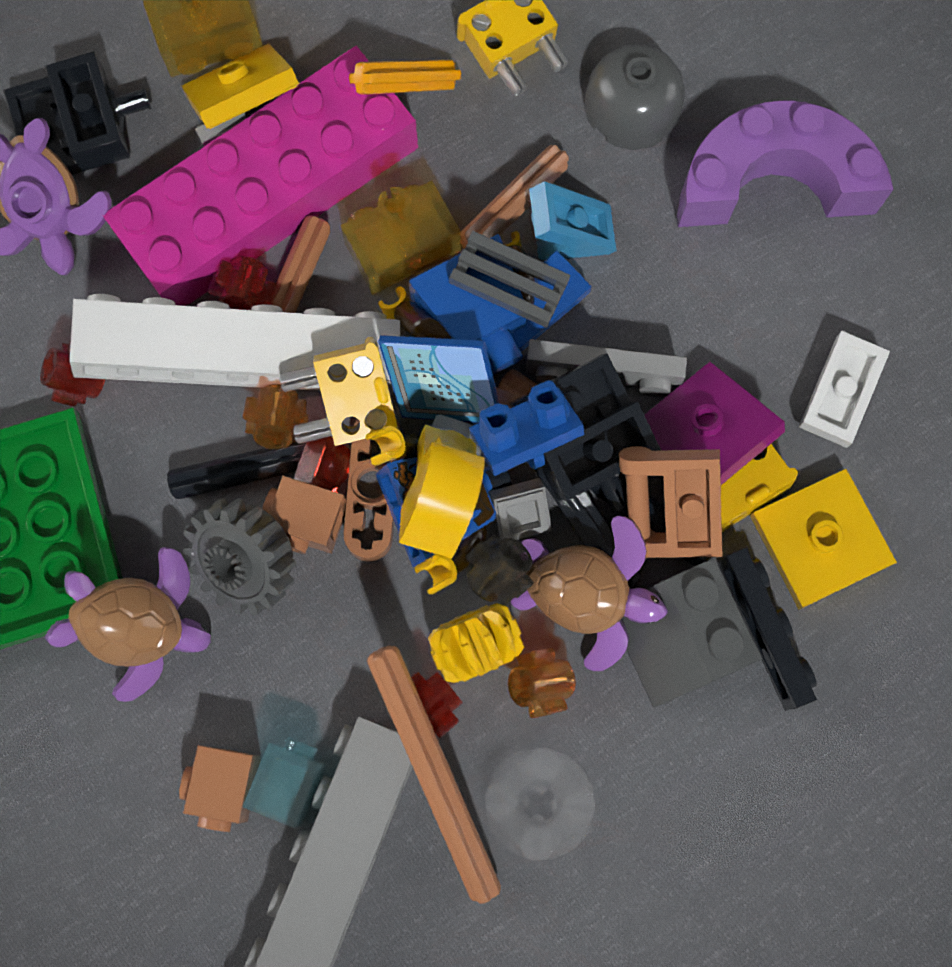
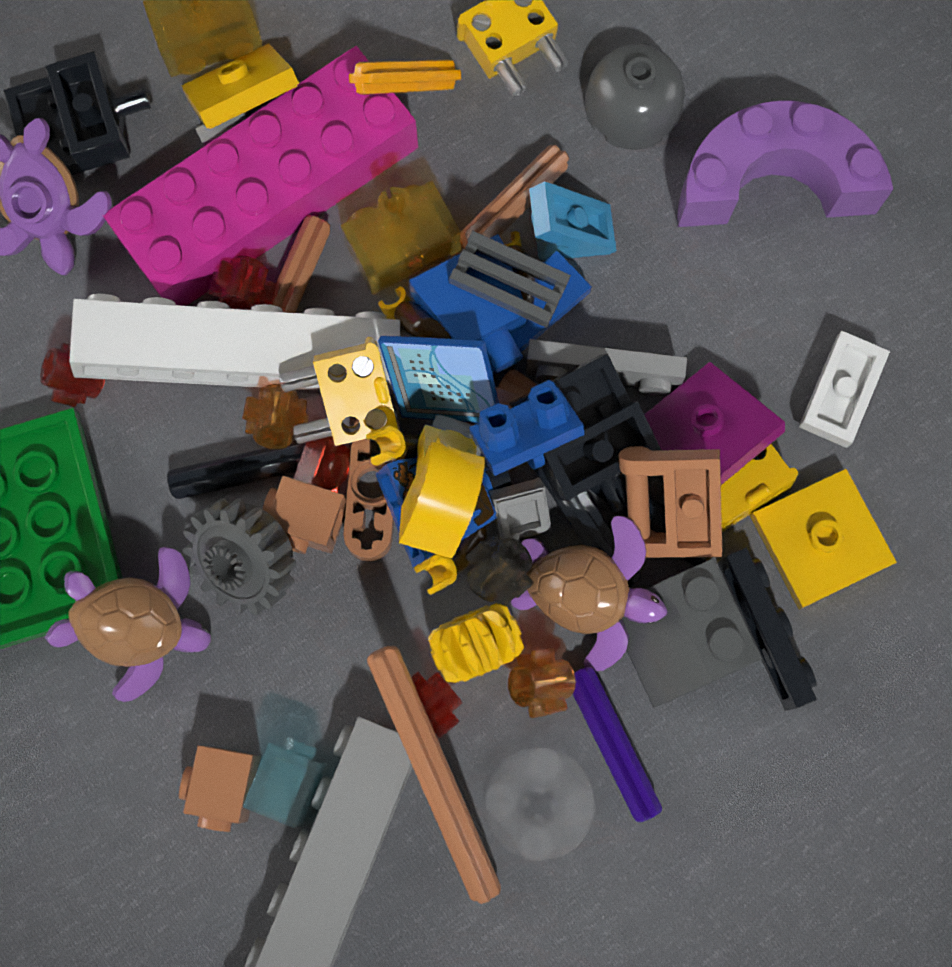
none -> dark purple axle [567,666,662,823]

